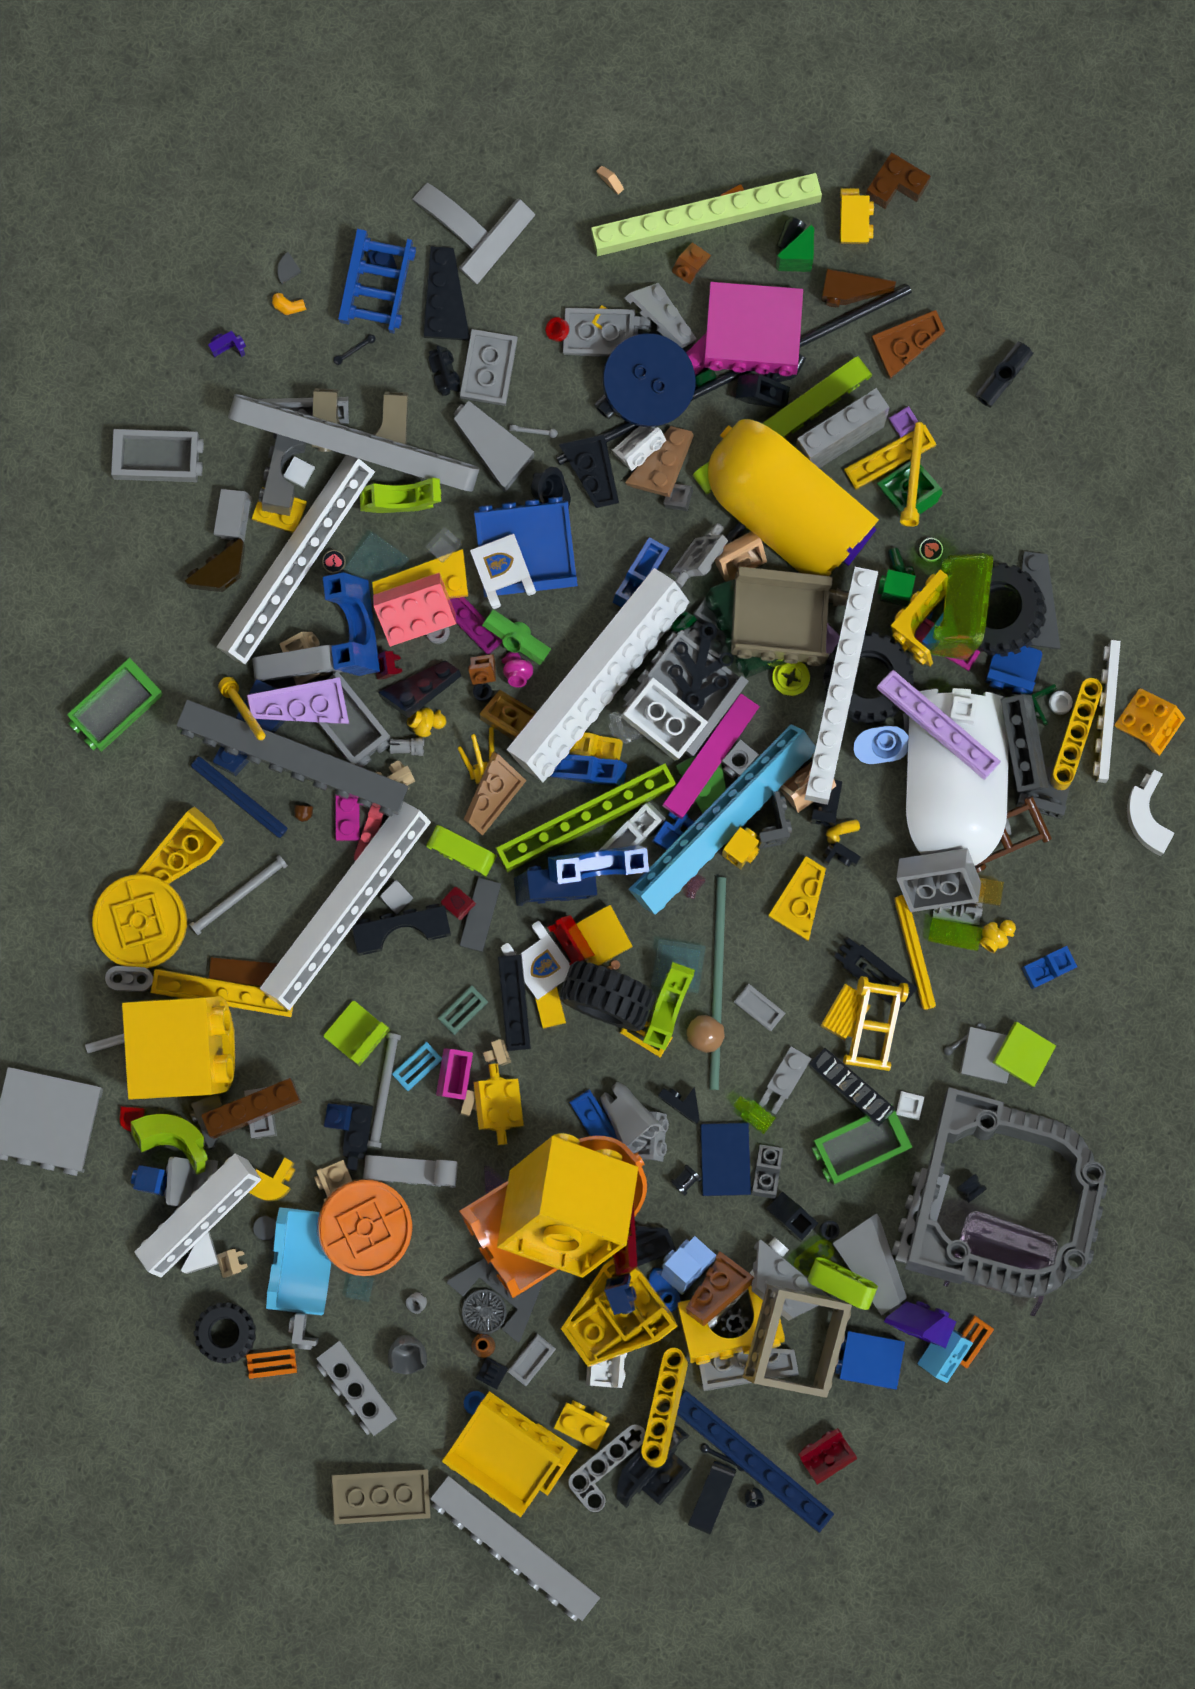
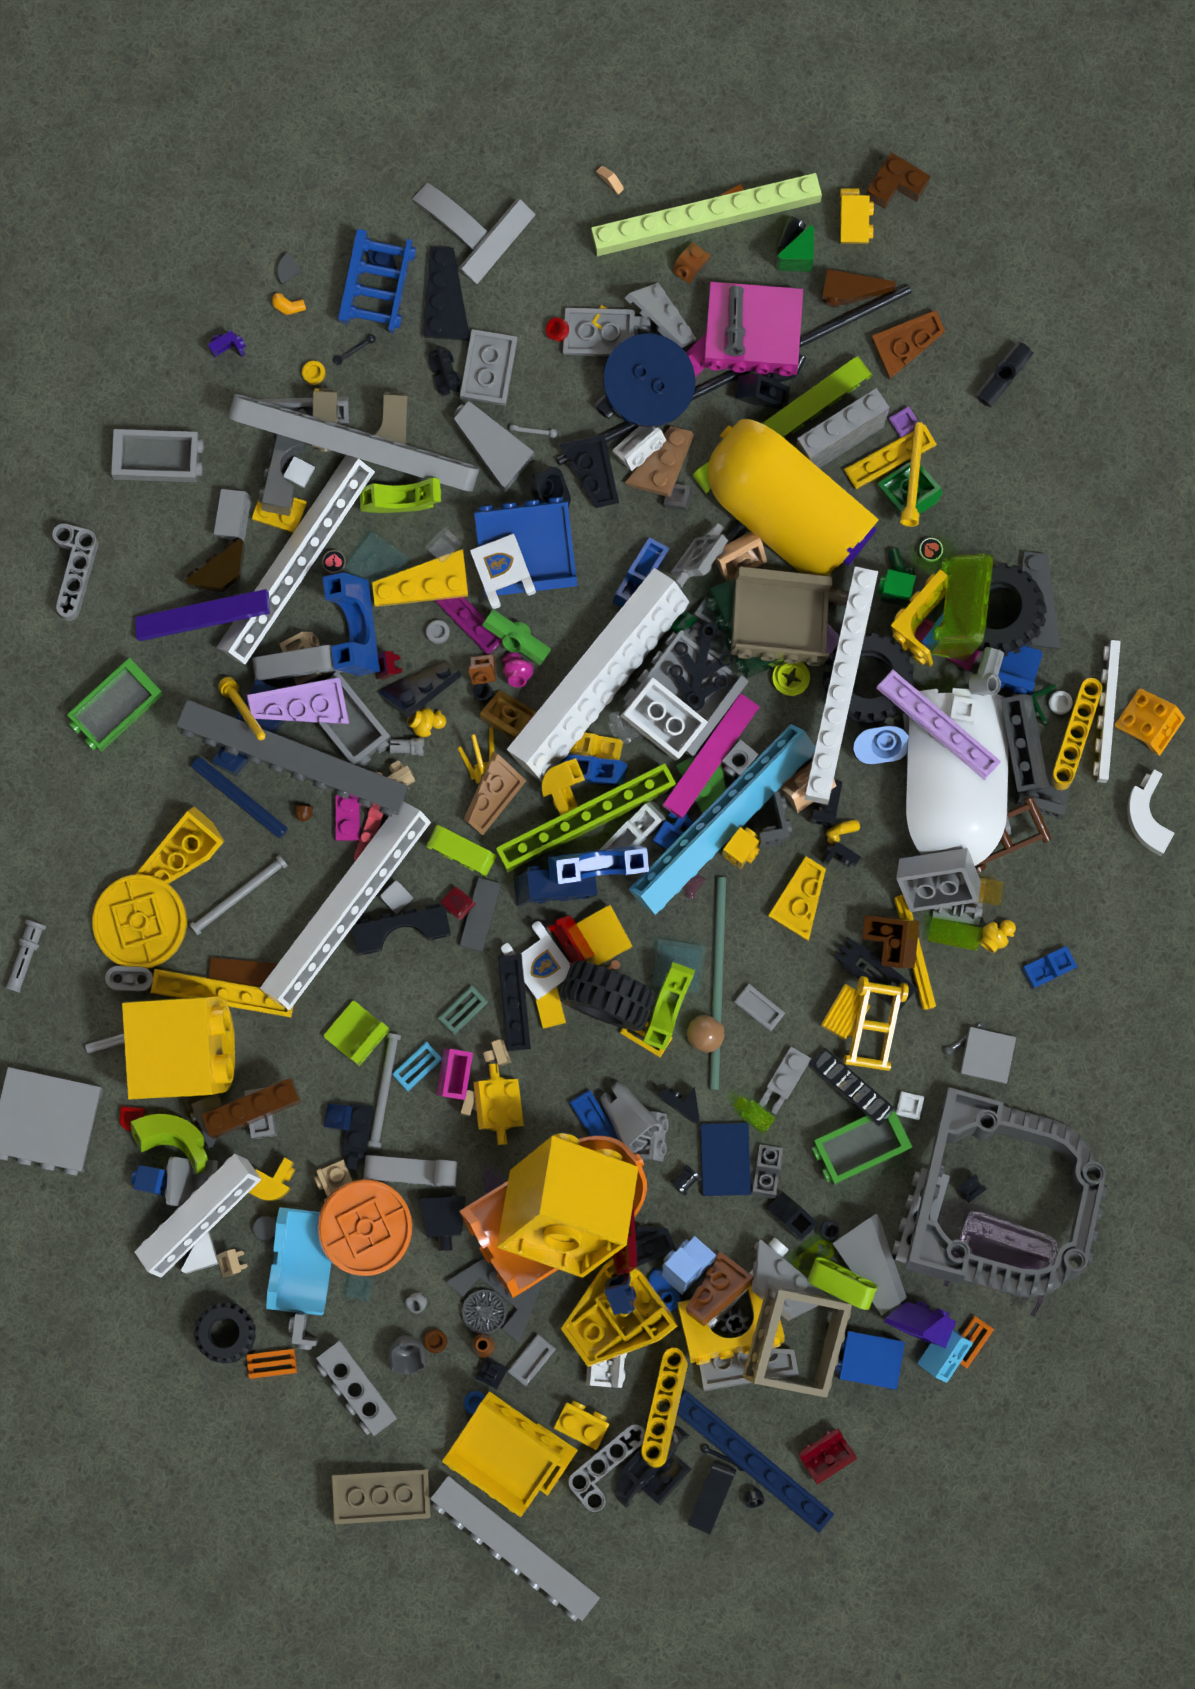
coral brick [373,572,456,647] -> none
dark green tile [695,369,717,387] -> none
lime tile [993,1022,1056,1087] -> none
none -> light grey pin [6,920,46,993]
none -> light grey beam [52,524,98,621]
none -> dark purple tile [135,589,270,641]
none -> yellow tile [302,361,325,385]
none -> black torso [419,1196,466,1251]
none -> reddish brown tile [423,1329,448,1353]
none -> yellow brick [542,758,585,815]
none -> dark grey pin [724,286,746,357]
none -> reddish brown brick [862,915,920,968]
none -> light grey piece [969,647,1004,695]

